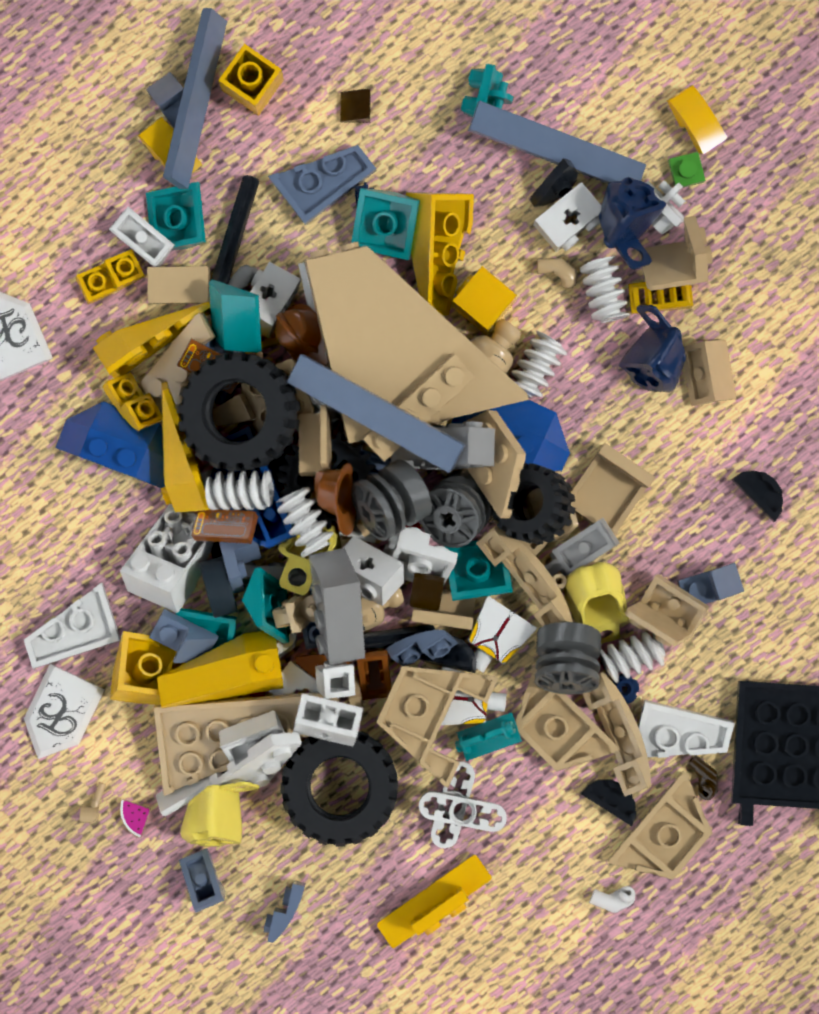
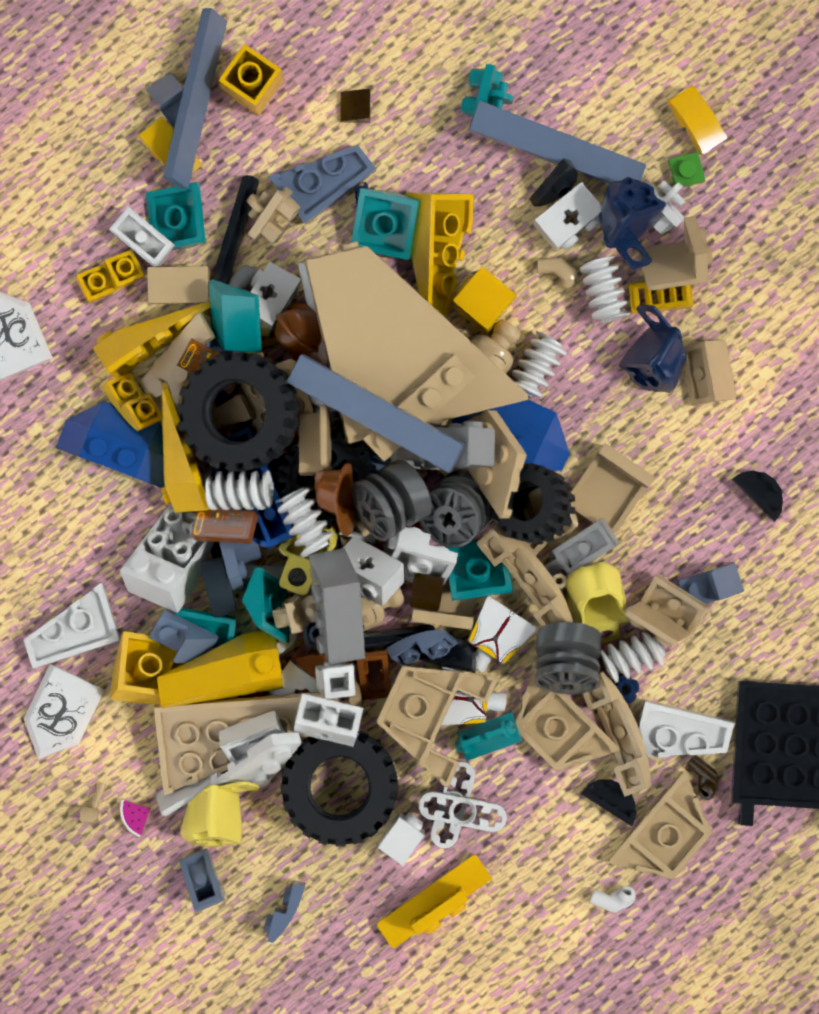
none -> tan hips [247,187,301,244]
none -> white brick [378,812,425,866]

